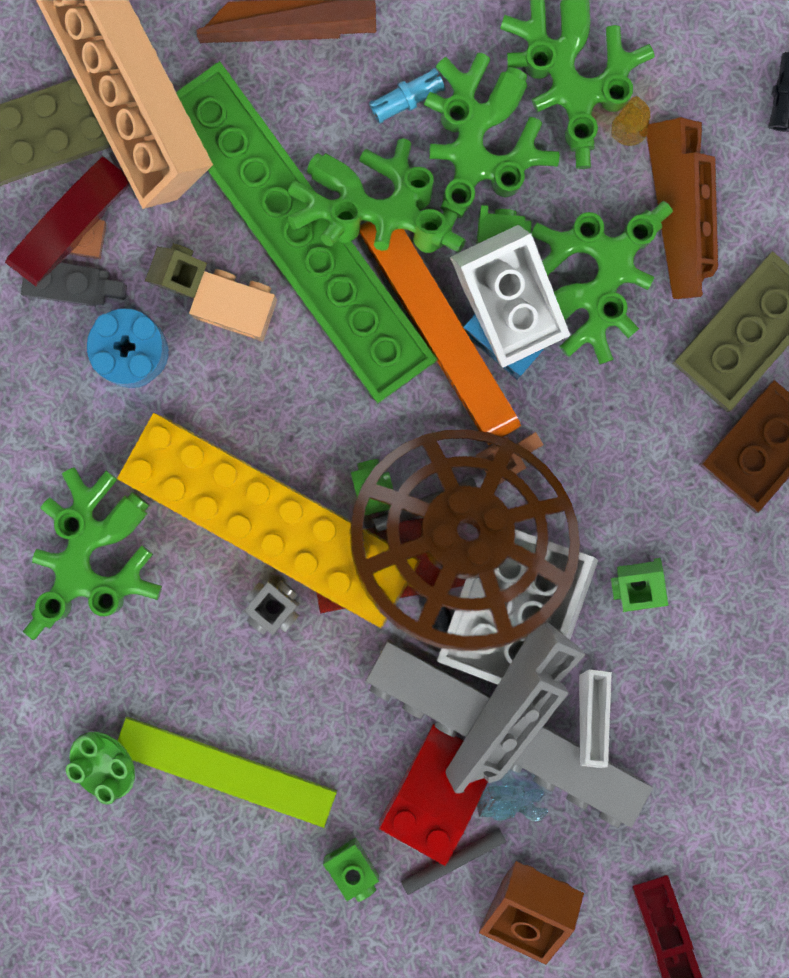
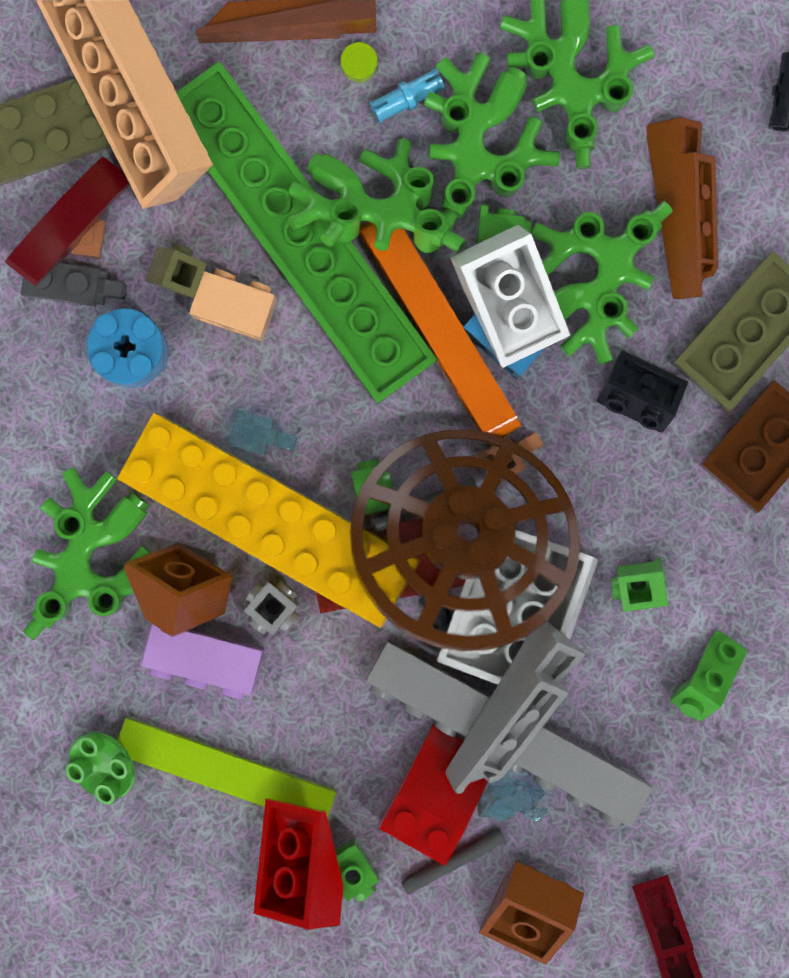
white piece [579,669,612,768] -> none
clear yellow brick [611,96,650,146] -> none
none -> dark orange slope [124,543,232,637]
none -> lavender brick [141,624,265,699]
none -> clear light blue plate [228,410,298,455]
none -> red slope [253,799,344,930]
none -> lime tile [341,42,378,82]
none -> black bracket [597,350,688,433]
none -> bright green bracket [670,631,747,722]

